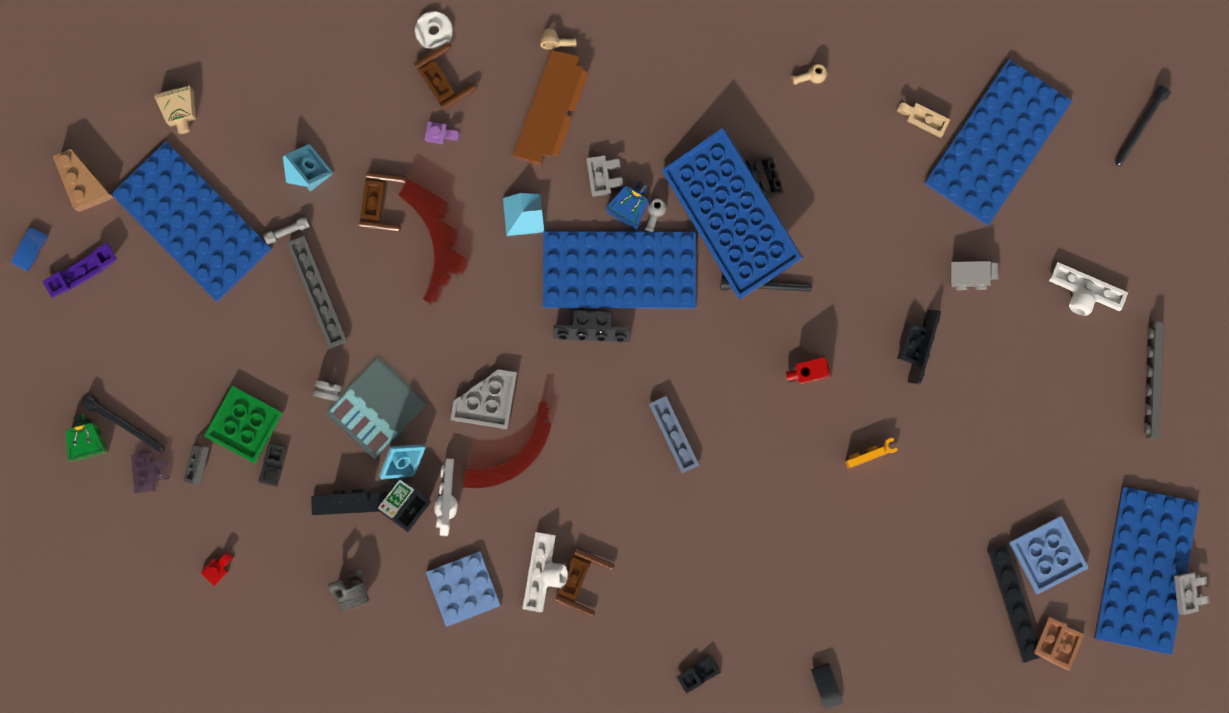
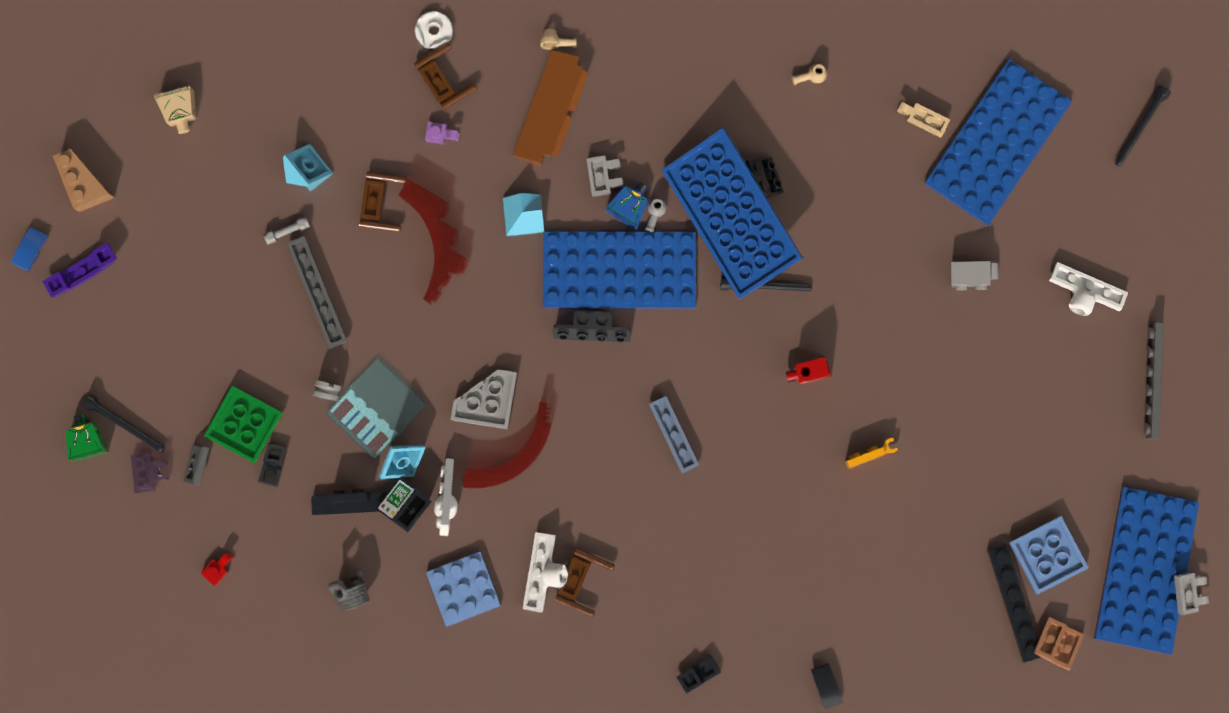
blue plate [111,142,272,302] -> none
black bracket [897,310,941,385] -> none

